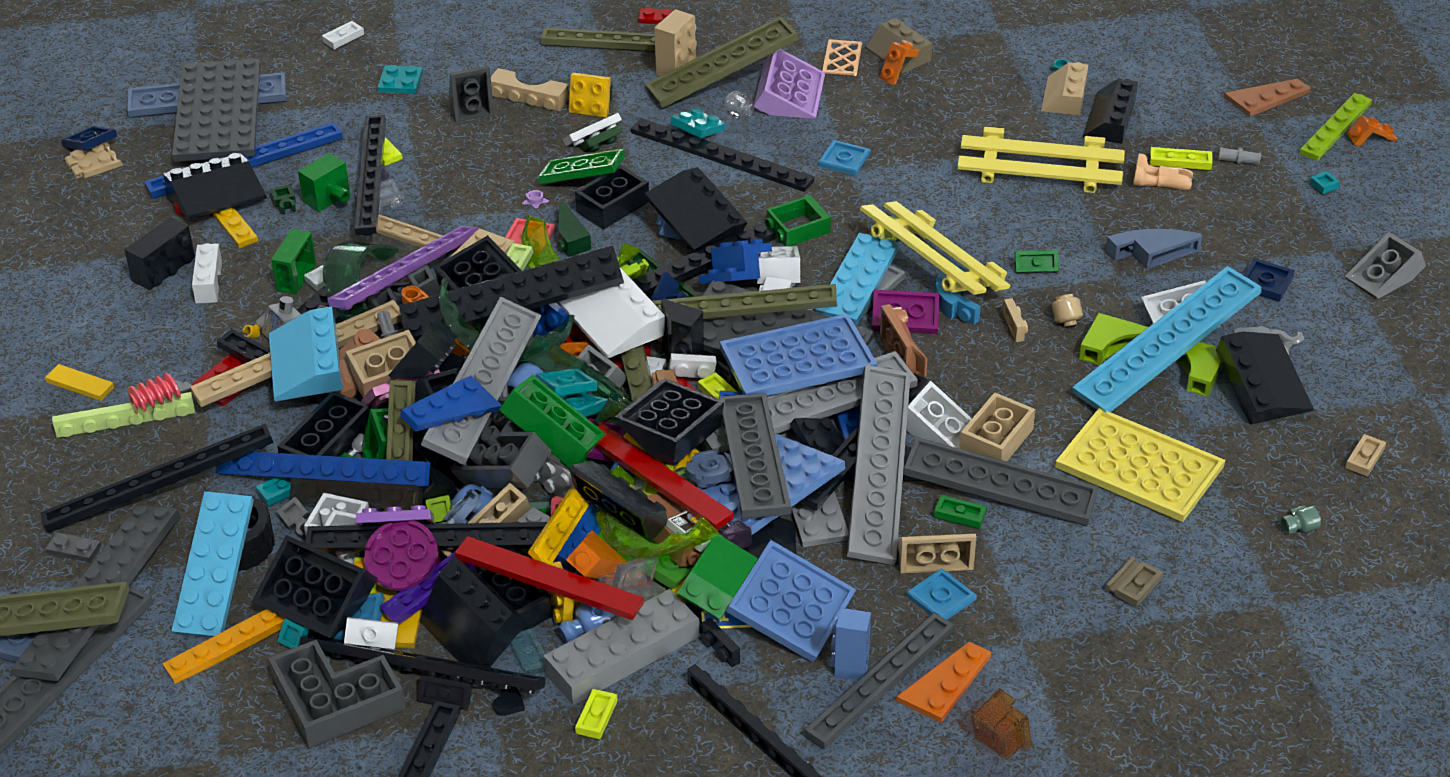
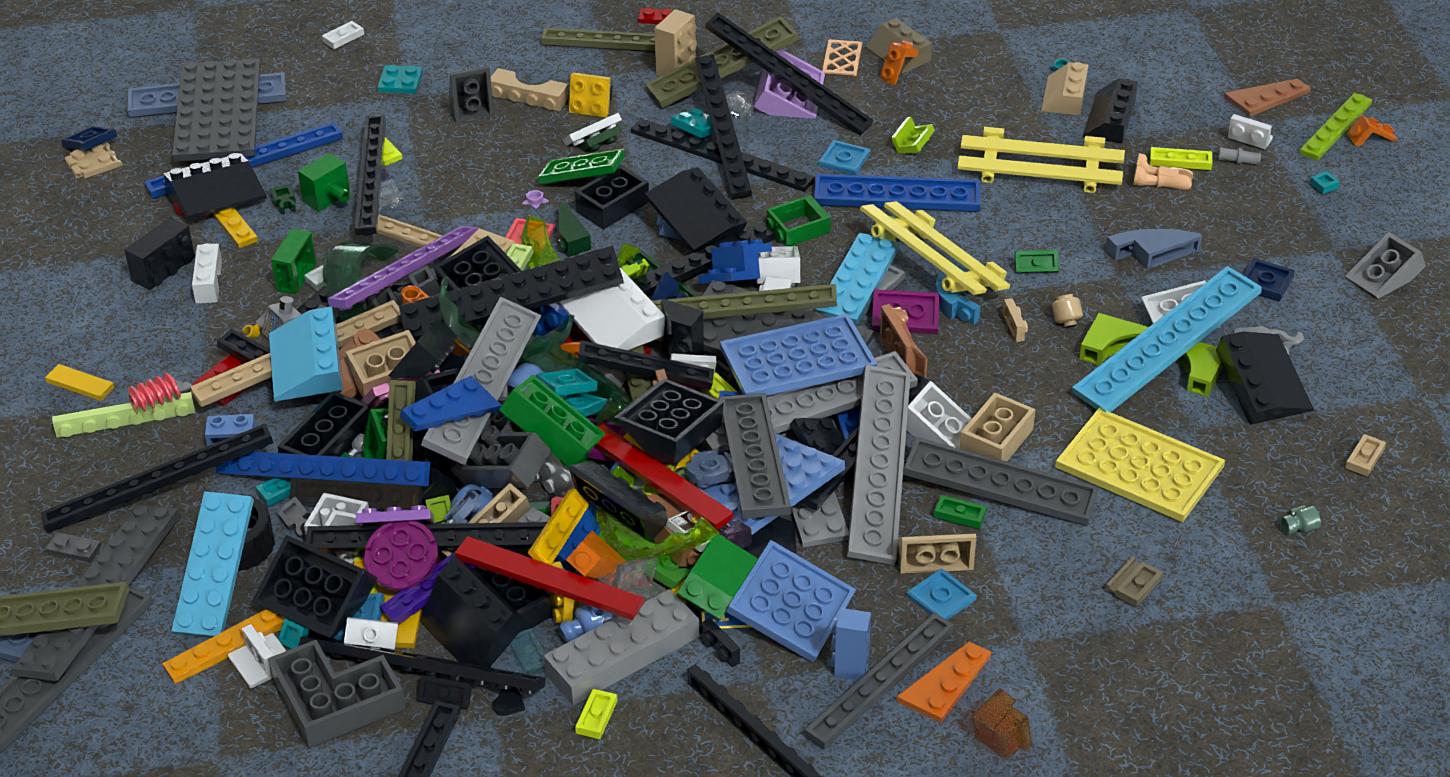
light grey axle [377,310,398,338] -> none
none -> medium blue brick [205,414,256,446]
none -> white bracket [228,624,286,688]
none -> black plate [577,340,714,390]
none -> black plate [695,54,752,200]
none -> black plate [705,13,873,136]
none -> blue plate [814,174,980,211]
none -> lime bracket [892,117,935,154]
none -> white bracket [1228,114,1273,149]

